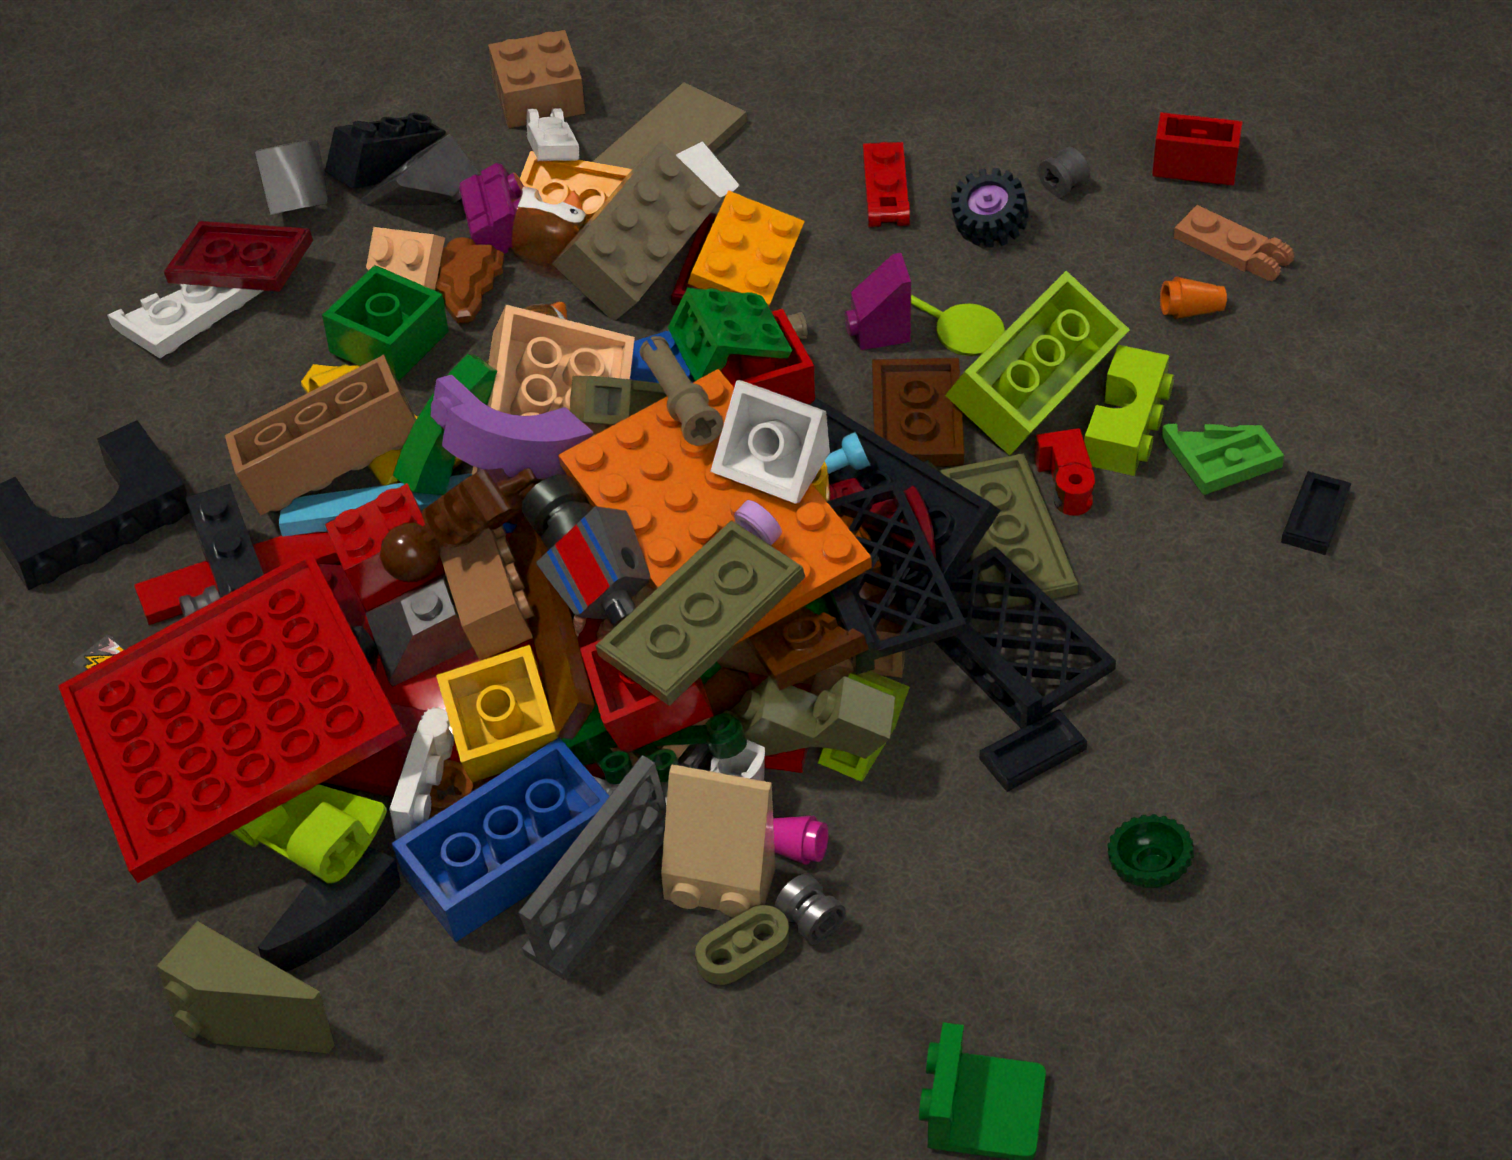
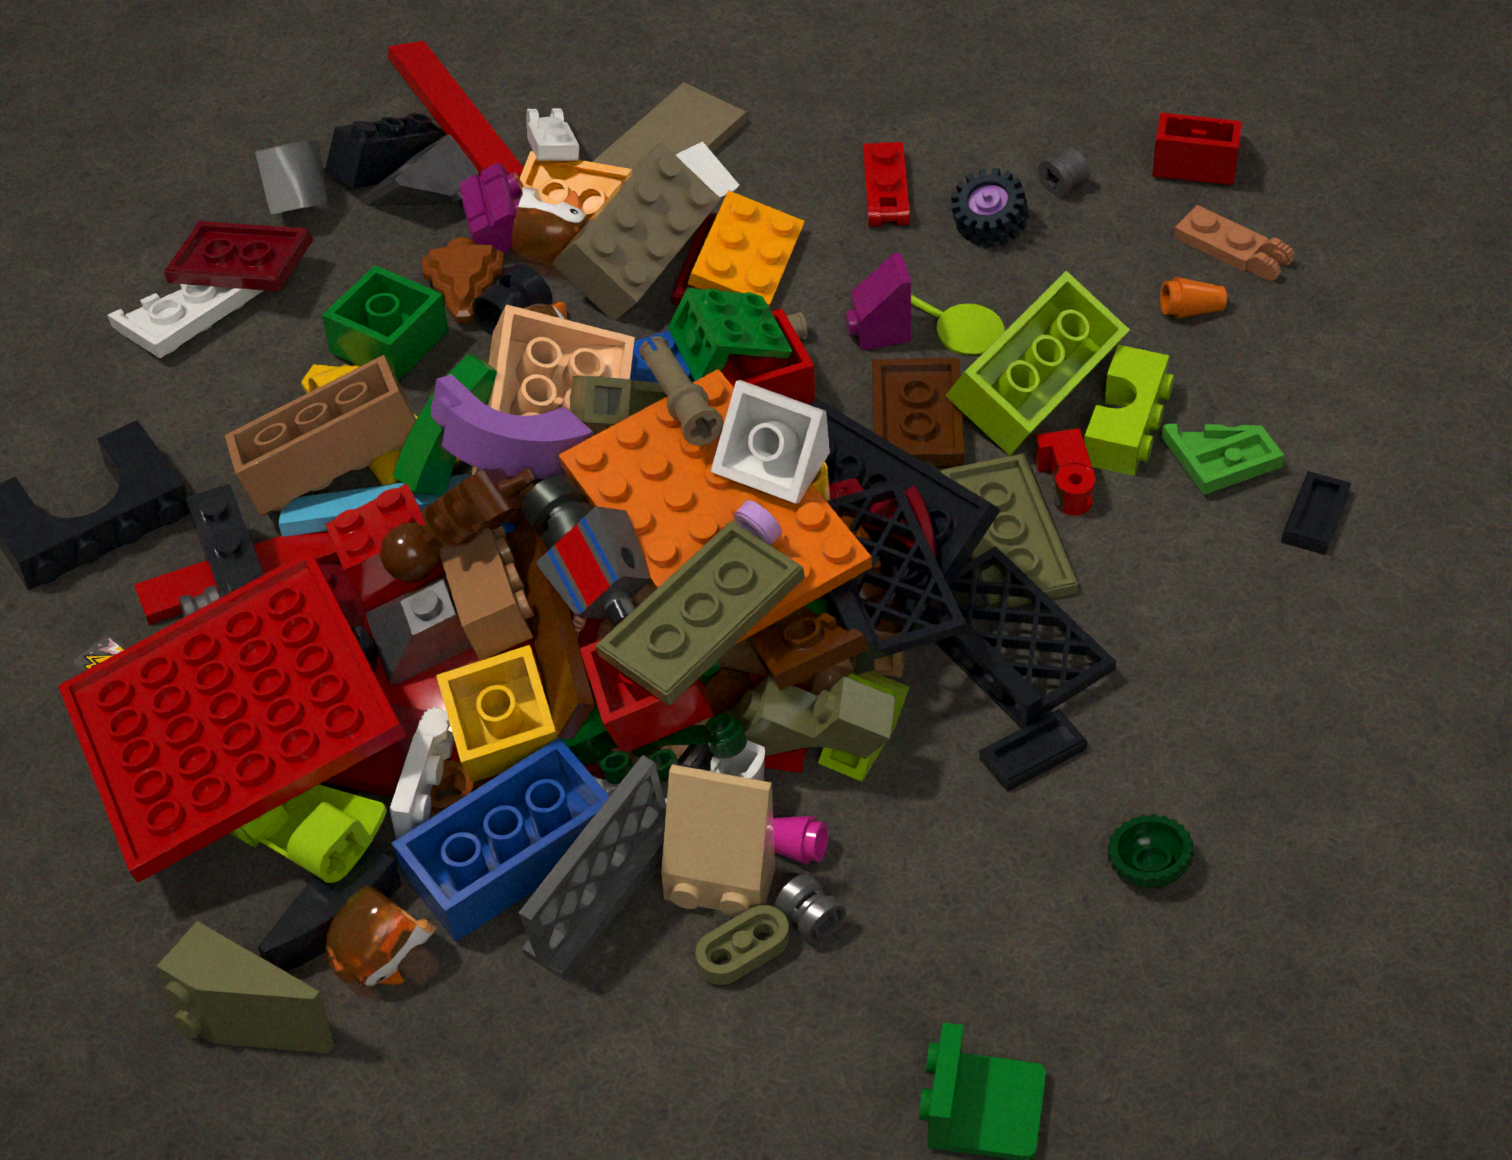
light nougat wing [366,227,445,290] -> none
medium nougat brick [488,30,585,128] -> none
medium azure piece [825,432,870,474] -> none
none -> clear orange piece [325,885,437,987]
none -> red tile [388,40,524,178]
none -> black wheel [472,264,553,336]

